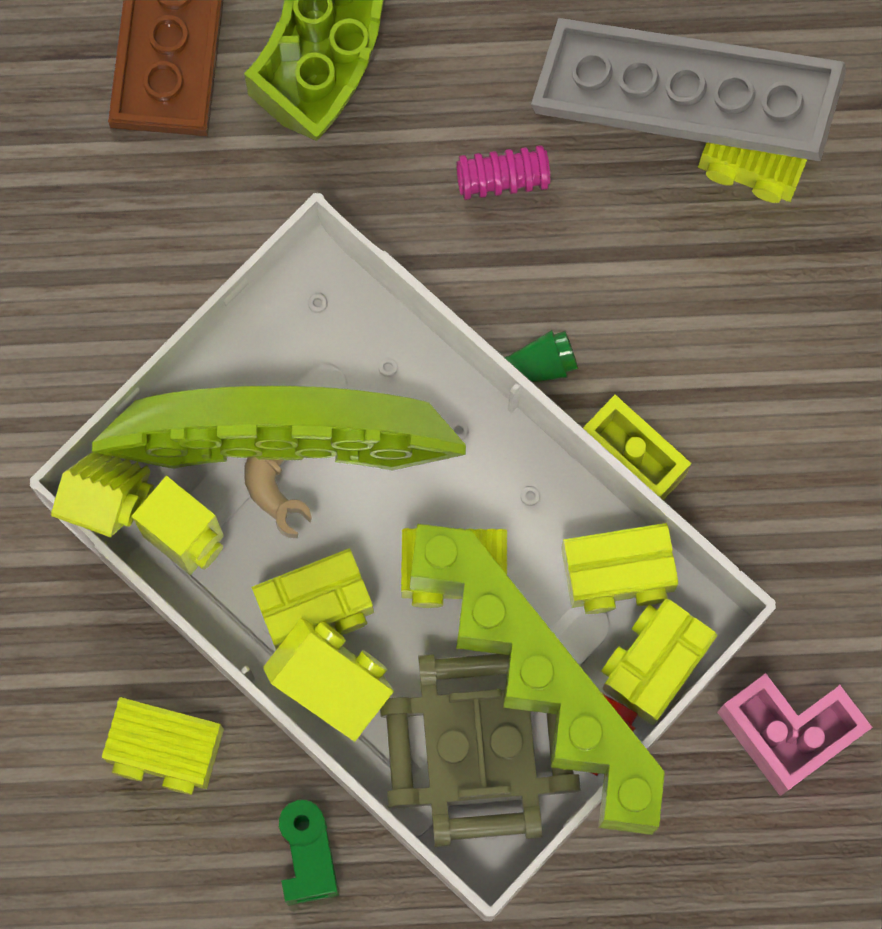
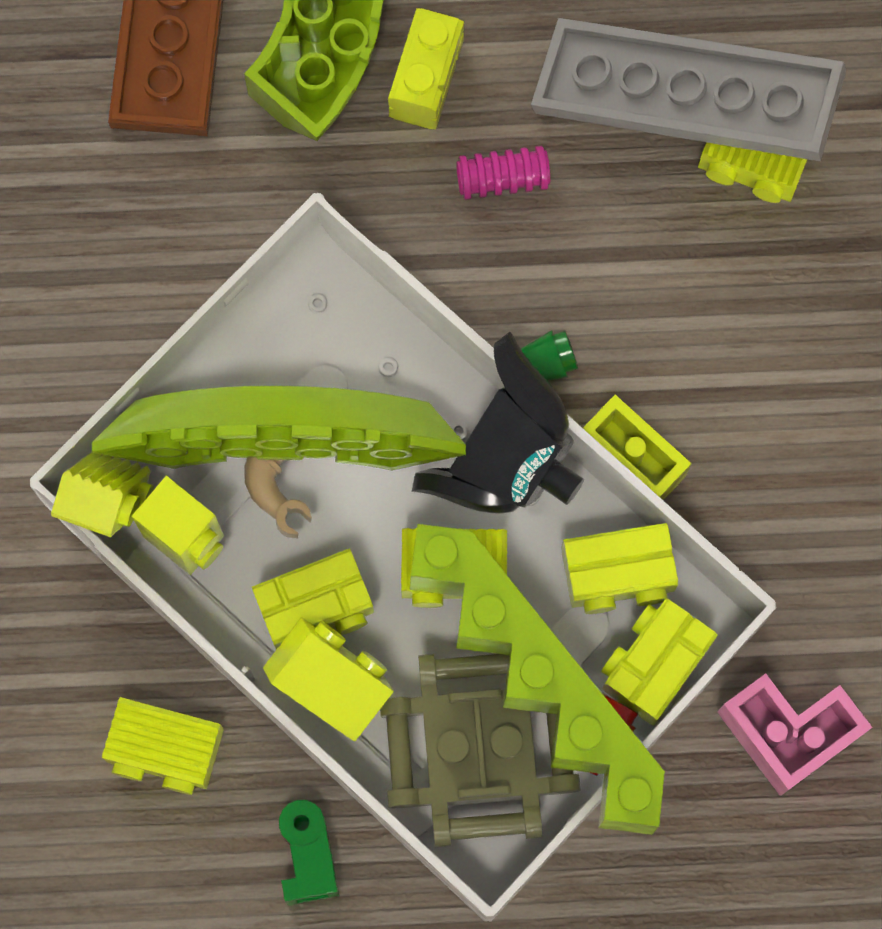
none -> neon yellow brick [388,8,464,130]
none -> black torso [411,332,584,514]

